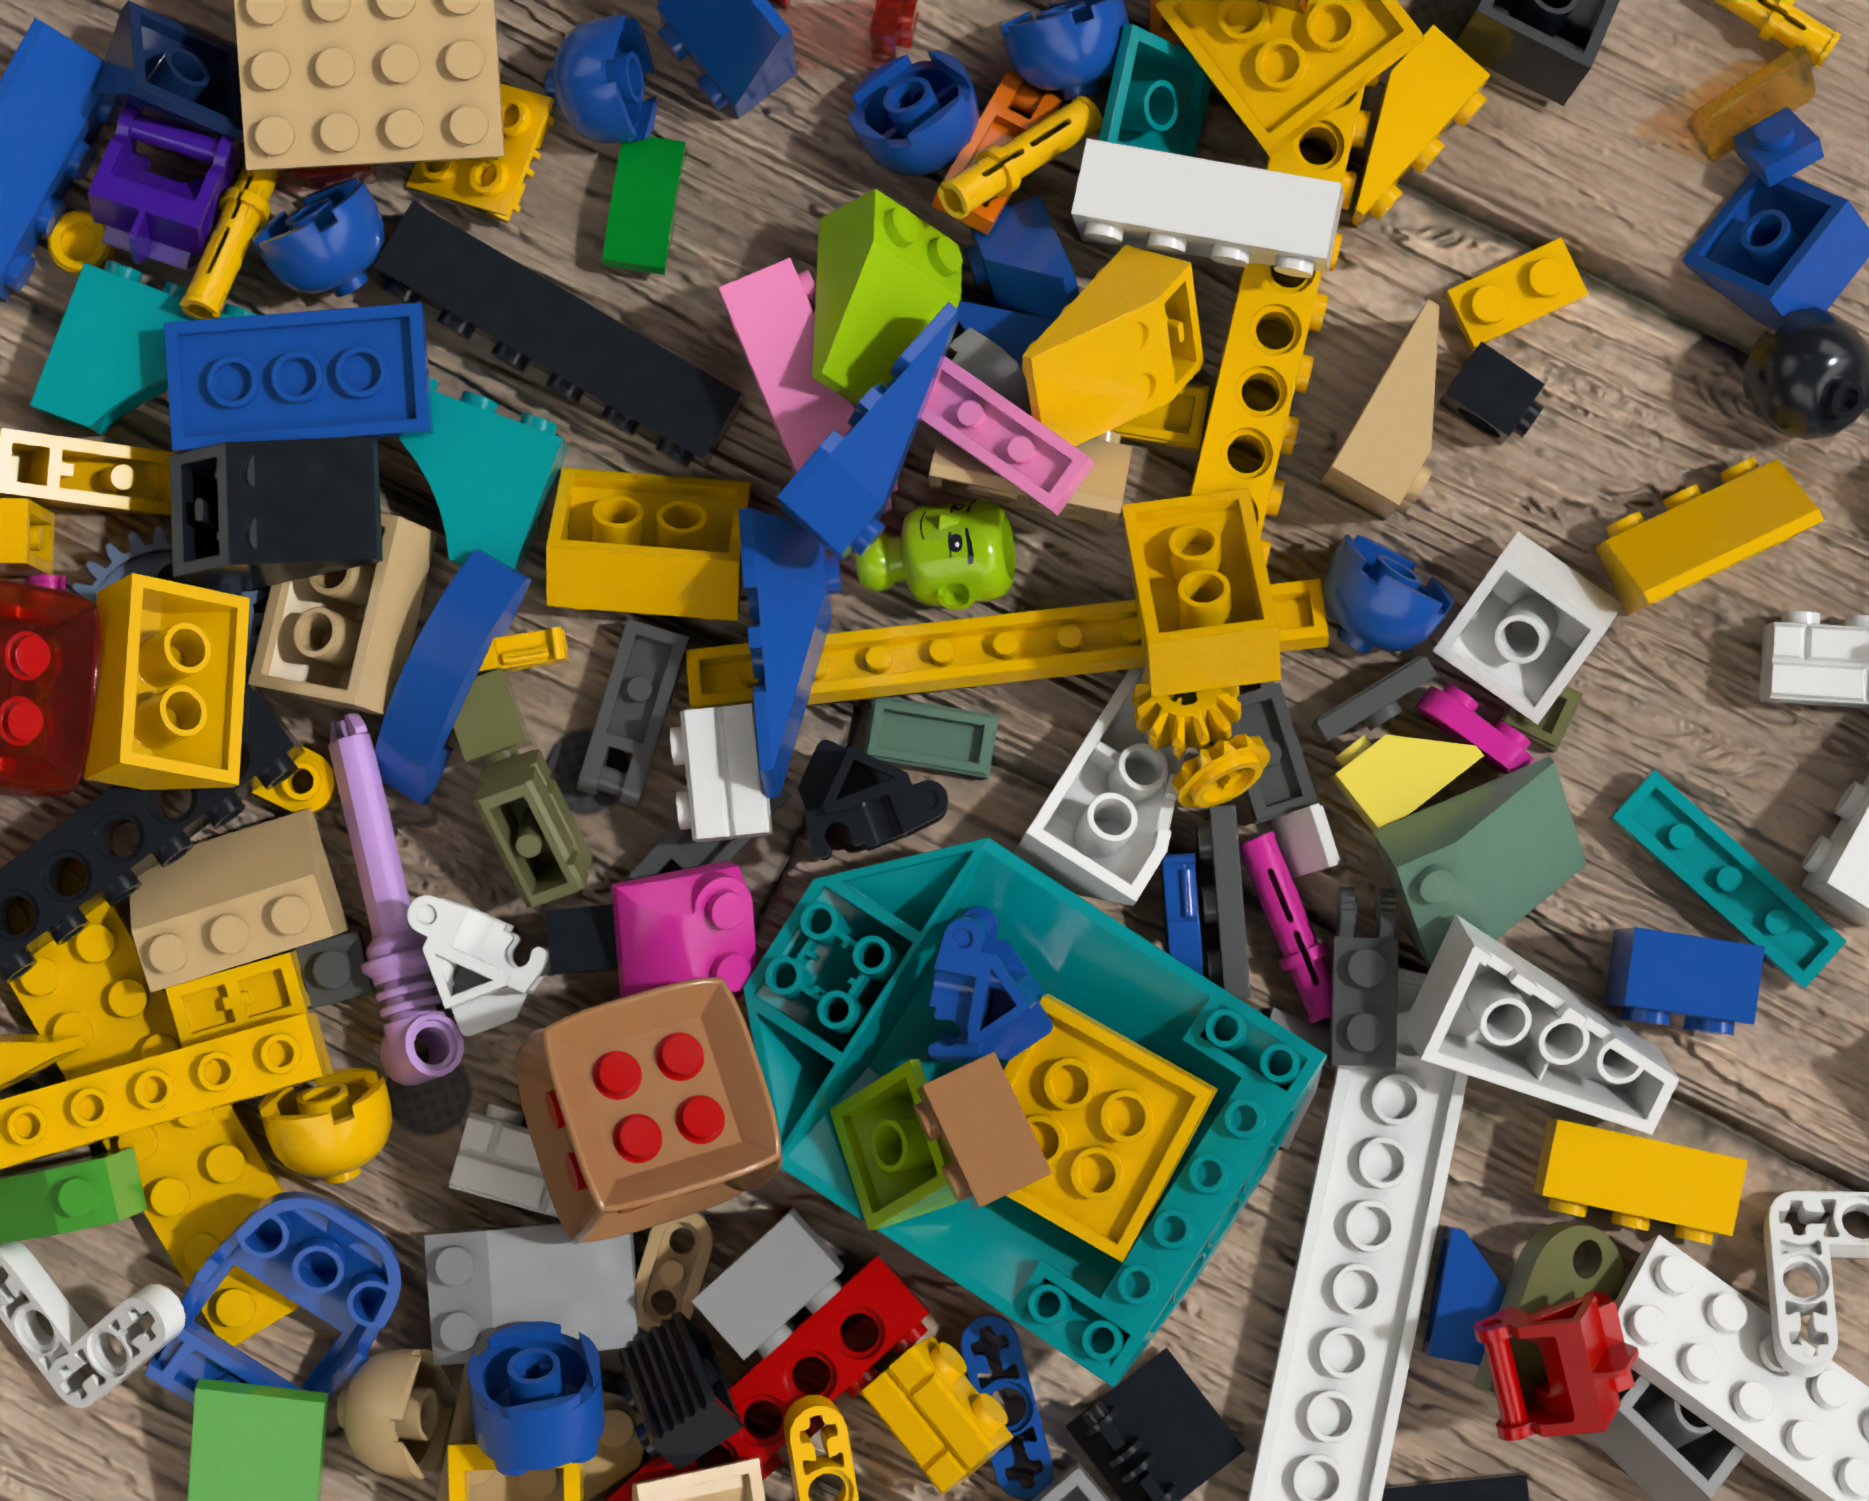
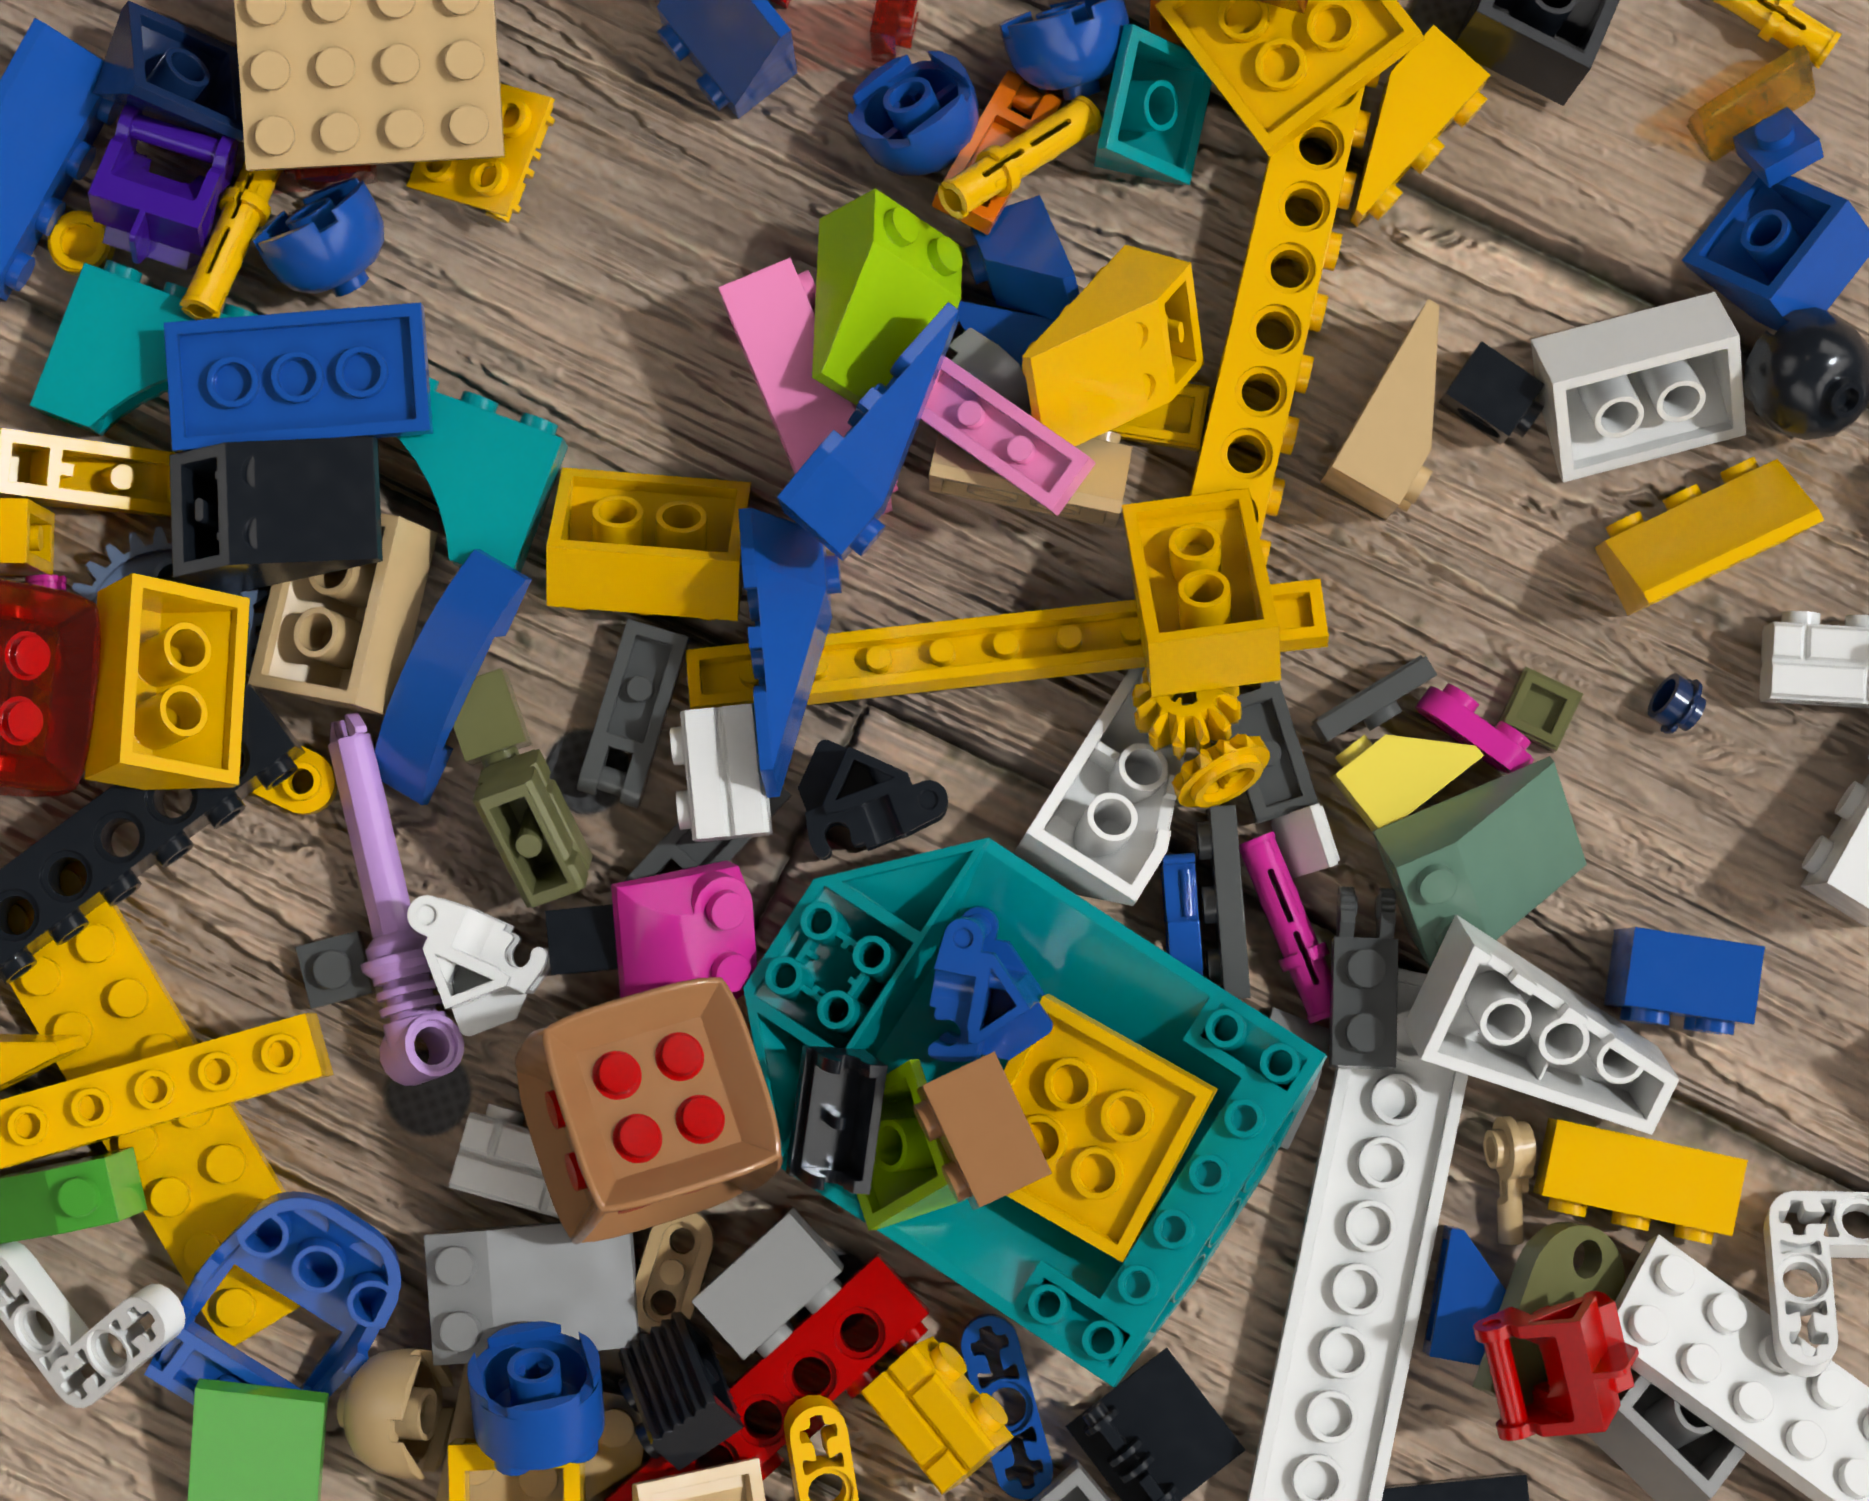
tan slope [130,808,349,993] -> none
yellow hinge [165,949,311,1048] -> none
yellow cylinder [258,1068,392,1184] -> none
black brick [373,201,745,468] -> none
yellow piece [476,627,570,677] -> none
blue cylinder [545,14,657,143] -> none
green slope [602,136,686,275] -> none
lime piece [855,500,1015,610] -> none
sand green tile [864,697,999,779] -> none
white wedge [1071,139,1343,278] -> none
blue cylinder [1322,534,1455,654] -> none
white slope [1433,531,1623,725] -> none
yellow plate [1444,237,1589,351] -> none
teal plate [1609,770,1847,989] -> none
none -> black hinge [785,1045,888,1194]
none -> tan plate [1483,1116,1536,1245]
none -> white slope [1531,292,1746,482]
none -> dark blue plate [1648,673,1706,734]

